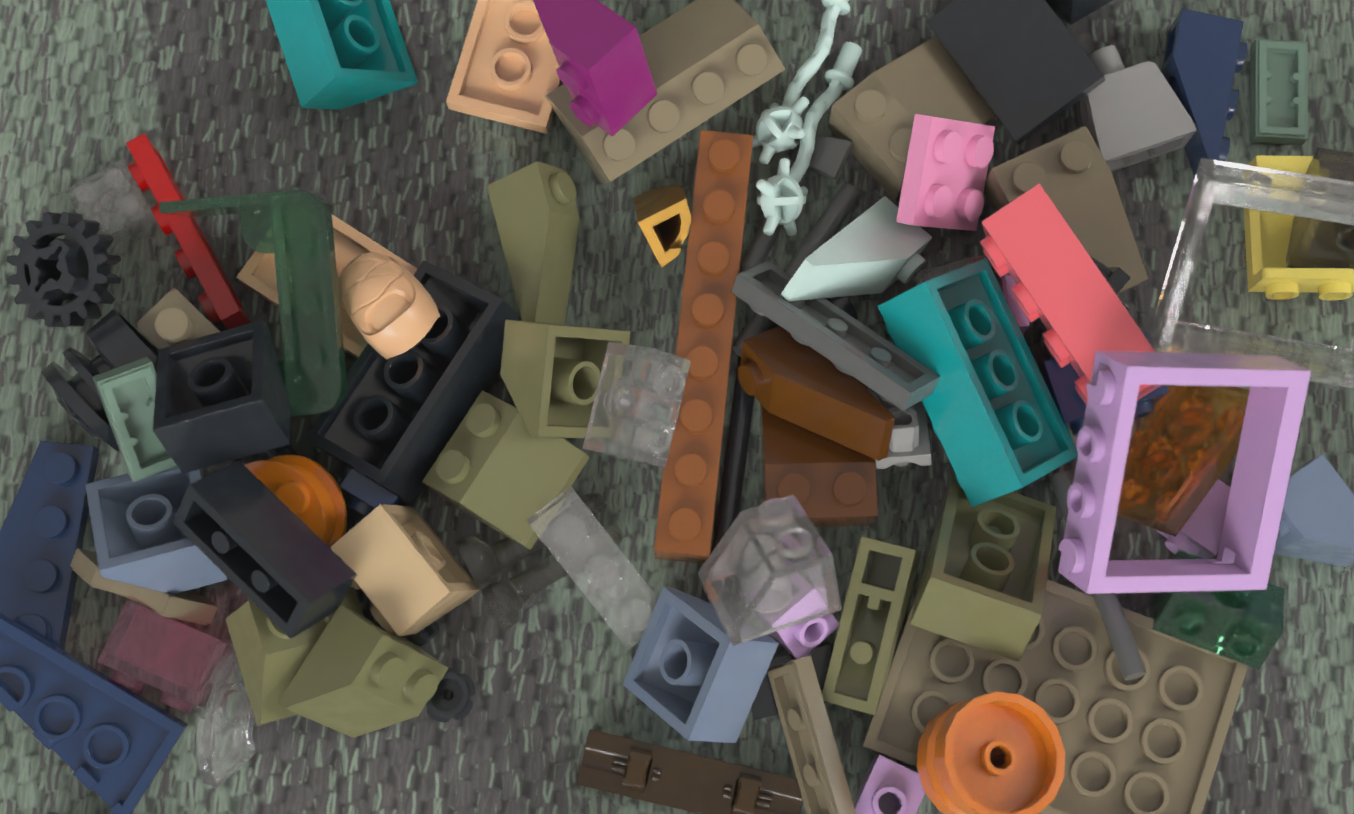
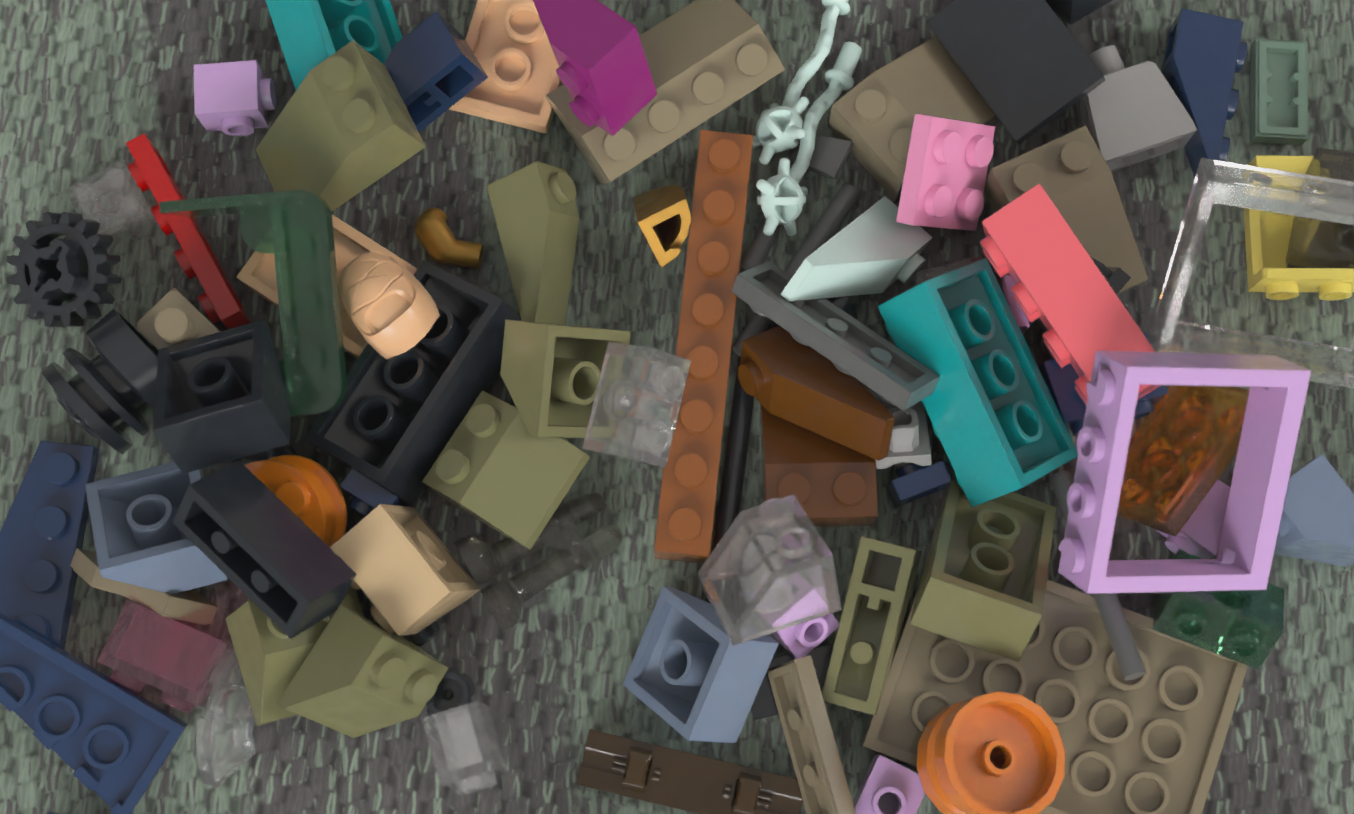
sand green plate [93,357,176,482] -> none
clear plate [527,486,658,650] -> none
none -> lavender brick [193,60,277,136]
none -> olive slope [256,40,426,235]
none -> dark blue slope [384,11,488,132]
none -> pearl gold arm [415,207,484,269]
none -> clear brick [422,701,508,795]
none -> dark blue plate [887,461,952,508]

